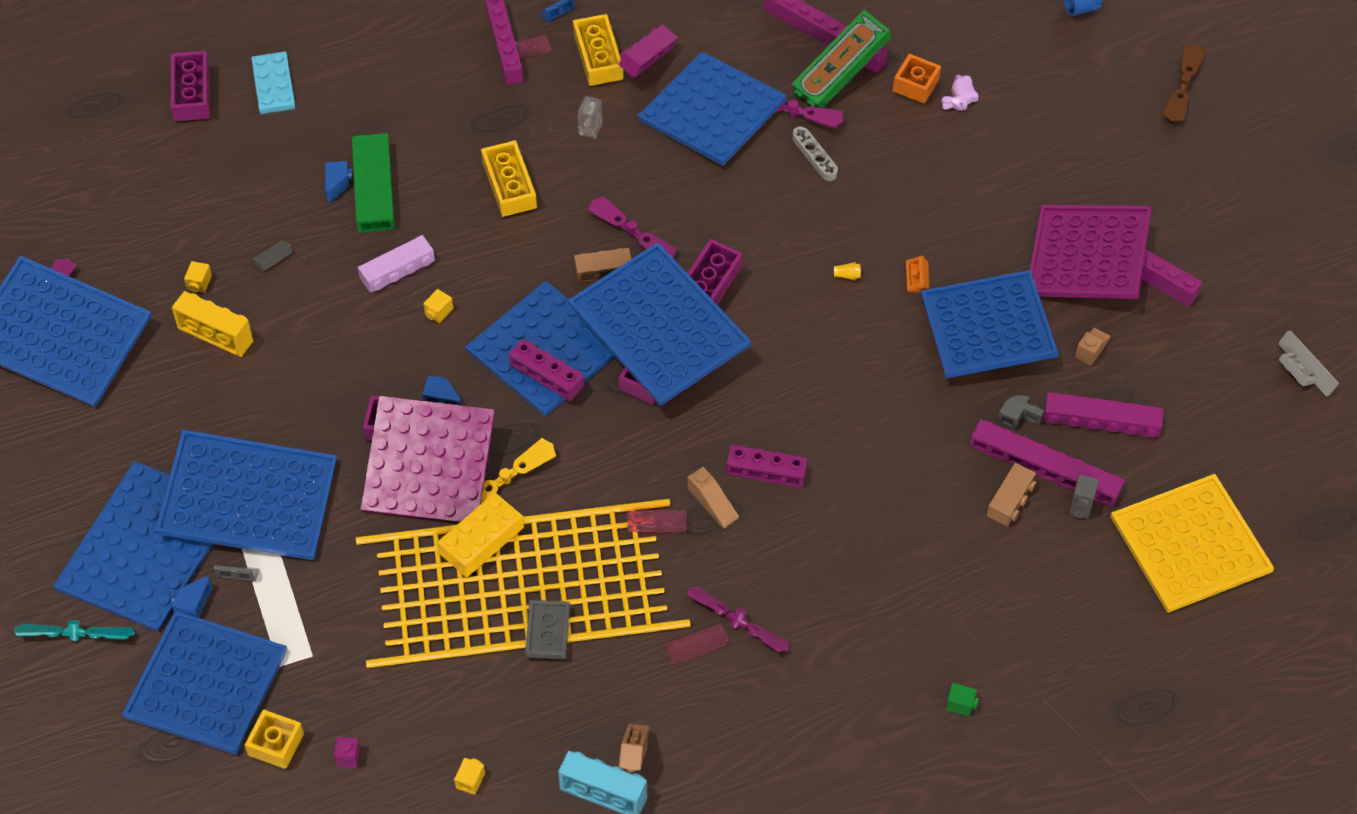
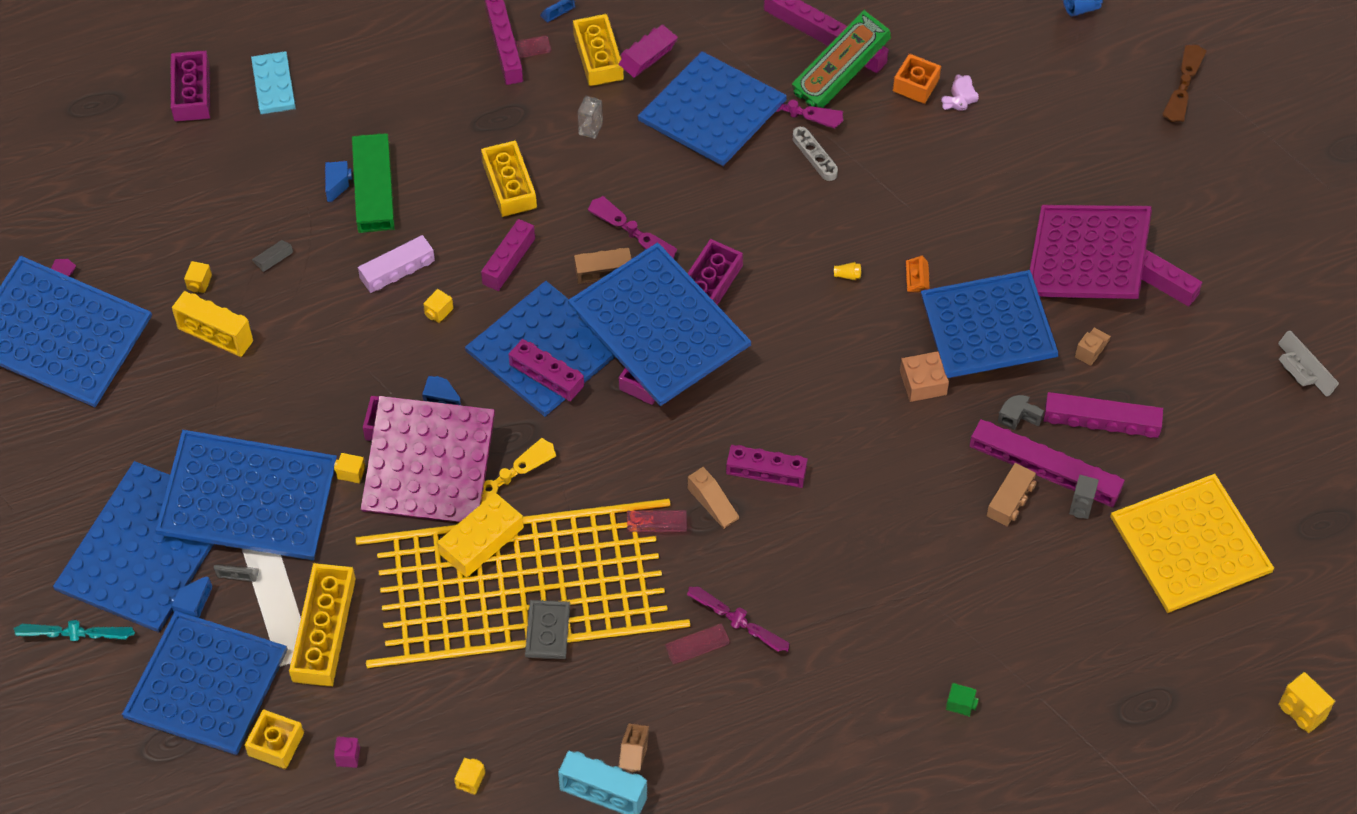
none -> yellow brick [289,563,356,687]
none -> yellow brick [334,453,366,484]
none -> magenta brick [481,219,535,291]
none -> nougat brick [900,351,949,402]
none -> yellow brick [1279,672,1335,733]

